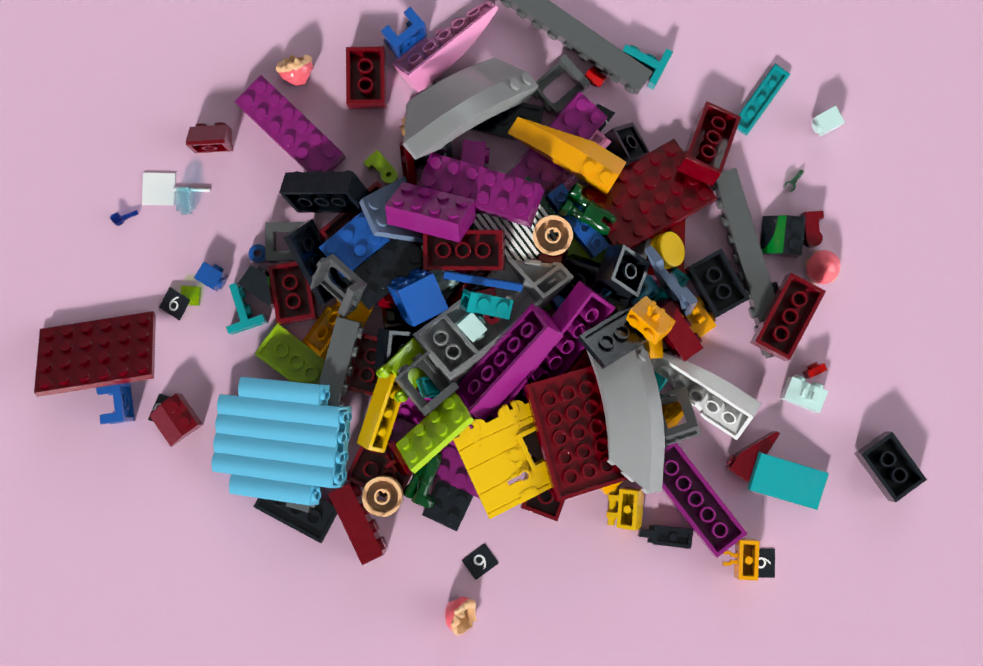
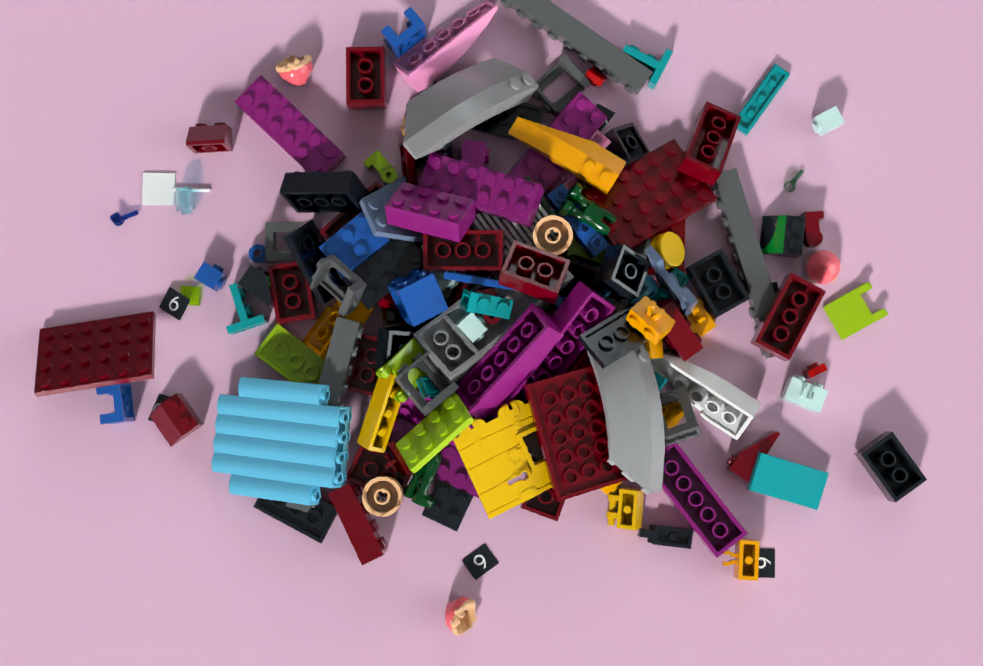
none -> dark red brick [498,240,571,304]
none -> lime flag [823,282,888,340]

